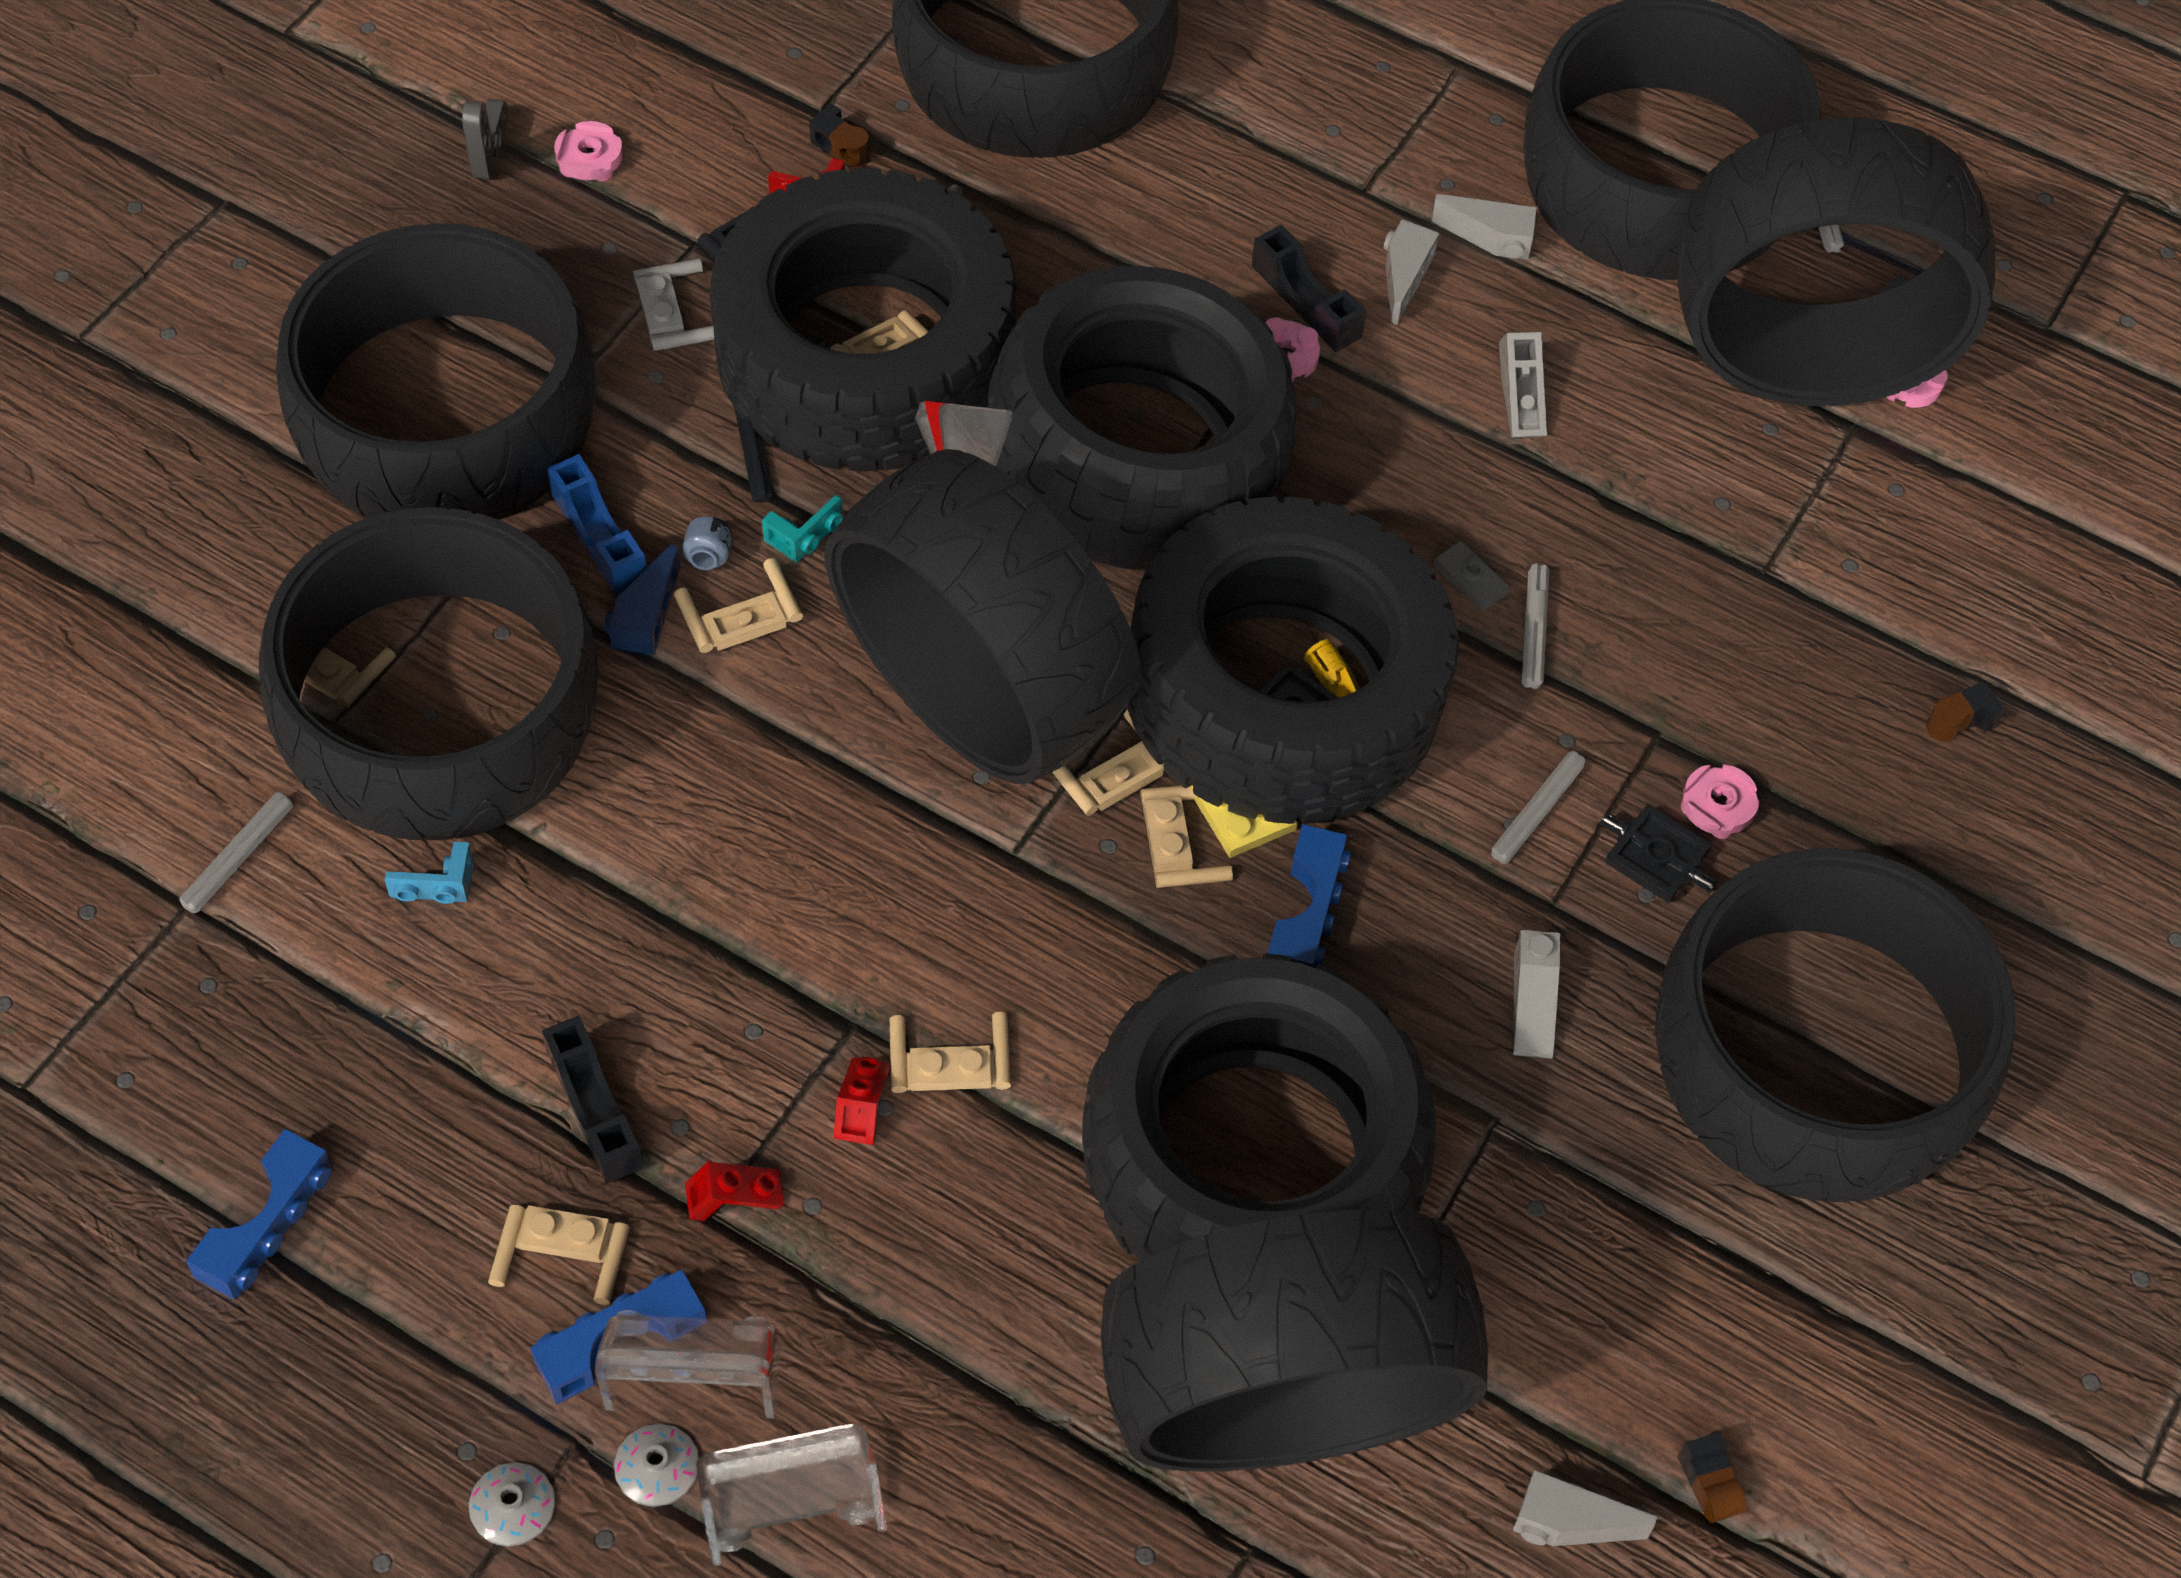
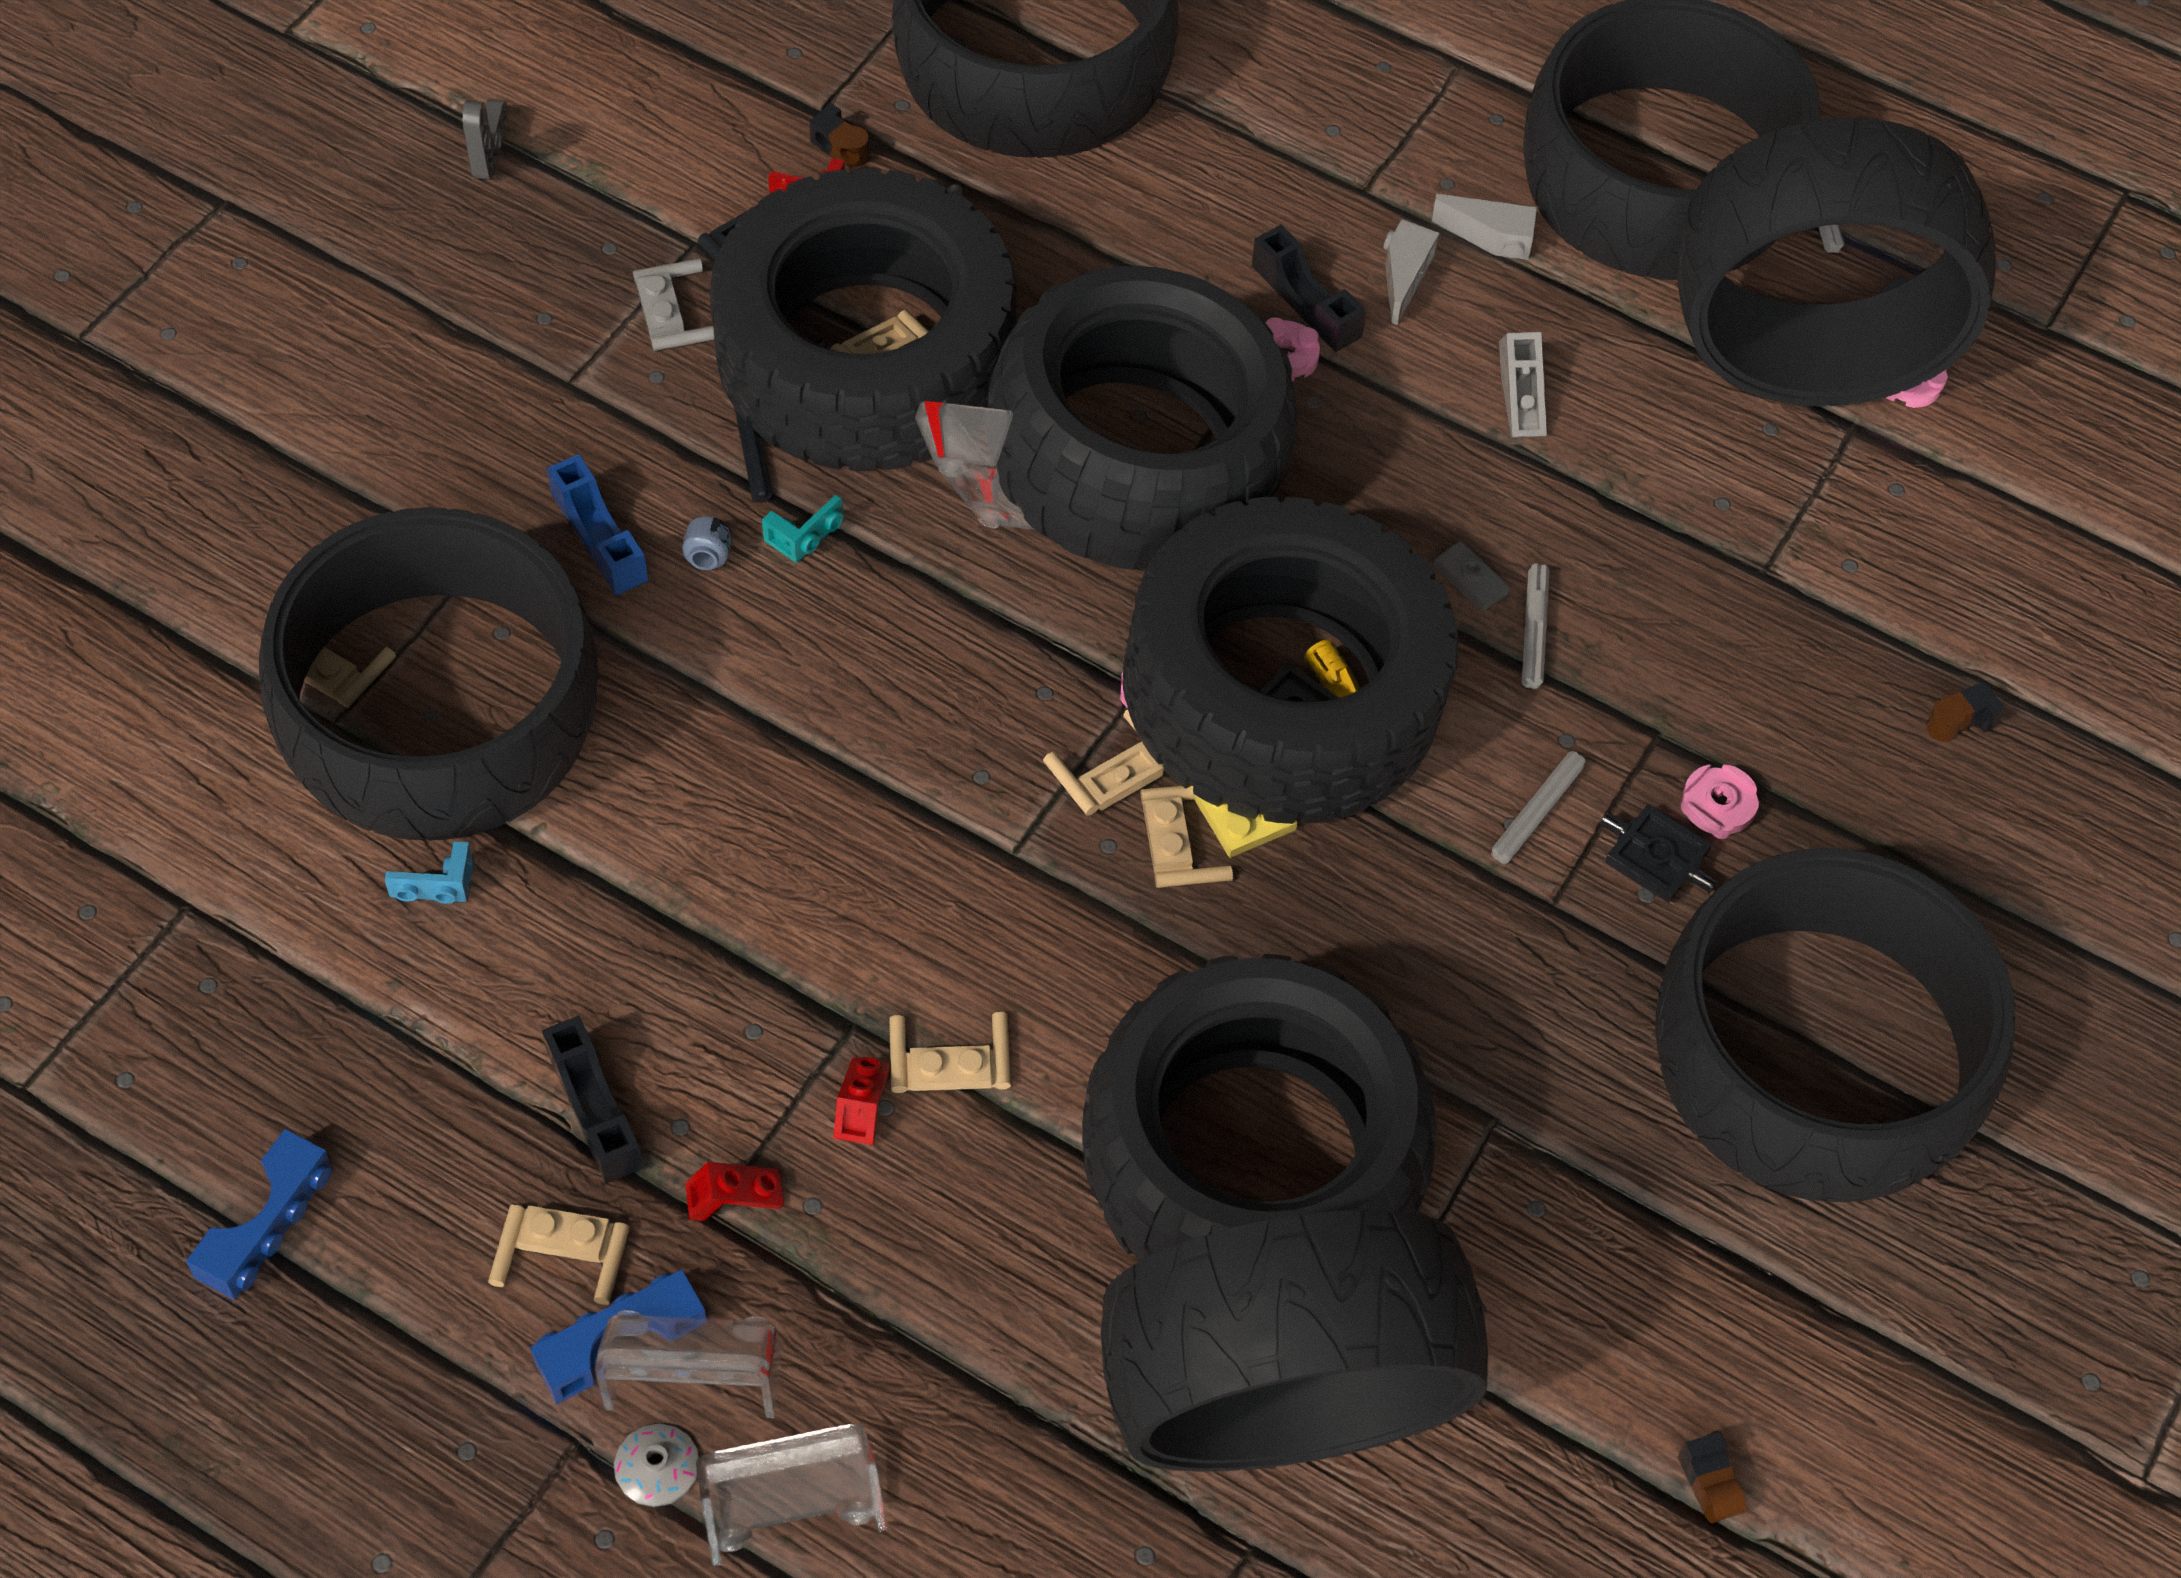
light grey axle [179,792,293,913] -> none
black tyre [276,223,595,520] -> none
light grey dish [469,1462,556,1547] -> none
bright pink plate [554,121,623,182] -> none
dark blue slope [604,544,680,655] -> none
tan plate [674,558,803,653] -> none
black tyre [824,449,1141,784] -> none
blue arch [1267,824,1351,968] -> none
light grey slope [1513,930,1560,1059] -> none
light grey slope [1513,1470,1657,1546] -> none

